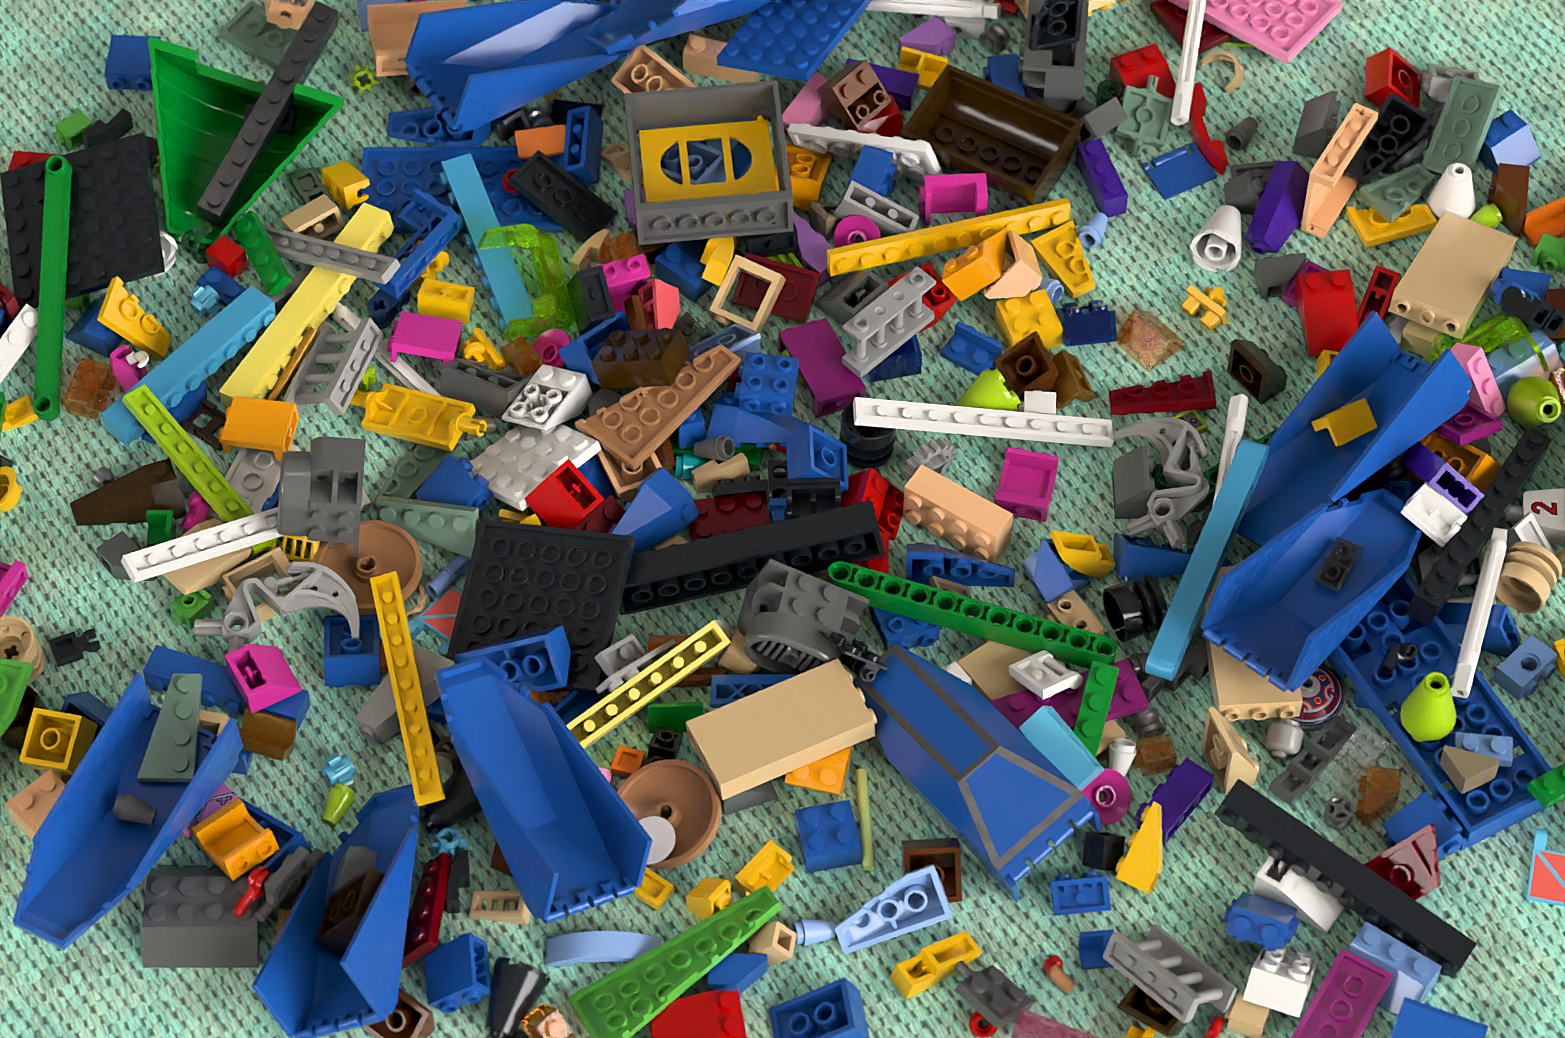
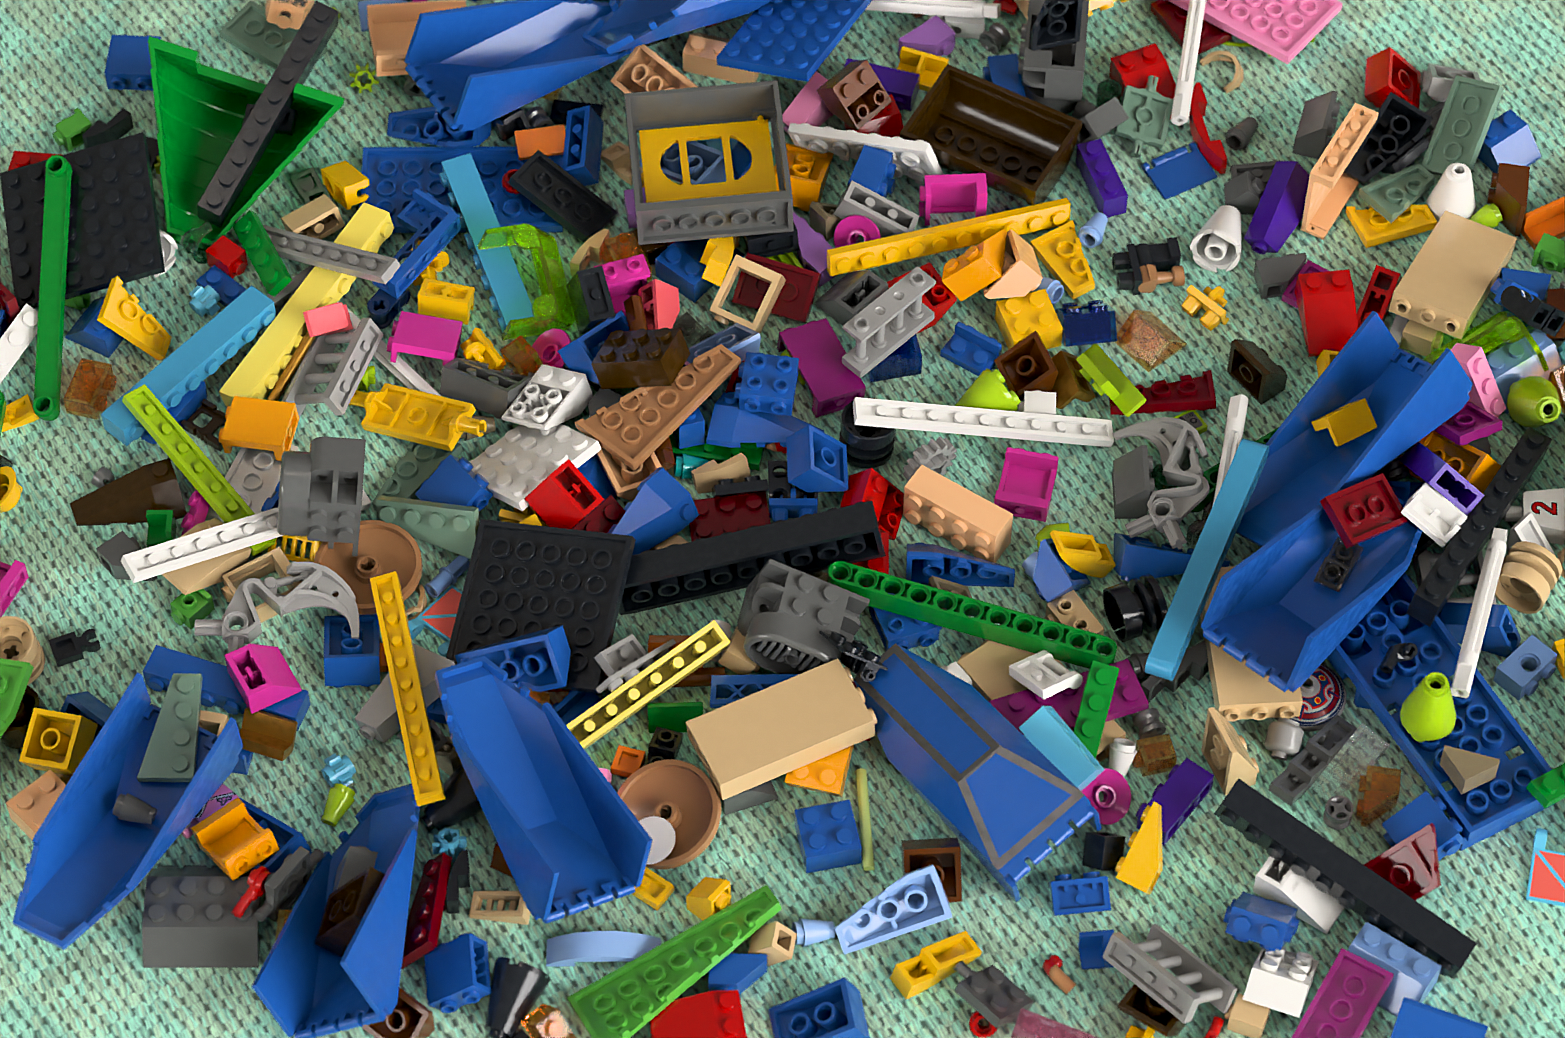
dark pink hat [109,345,149,392] -> none
dark grey cone [694,434,735,461] -> none
yellow hinge [734,839,795,897] -> none
black hinge [786,477,841,518] -> none
medium blue plate [1455,732,1513,767] -> none
none -> coral slope [303,302,353,338]
none -> lime arm [1035,522,1070,548]
none -> lime bracket [1076,343,1146,417]
none -> black hips [1112,237,1185,295]
none -> dark red plate [1320,473,1409,548]

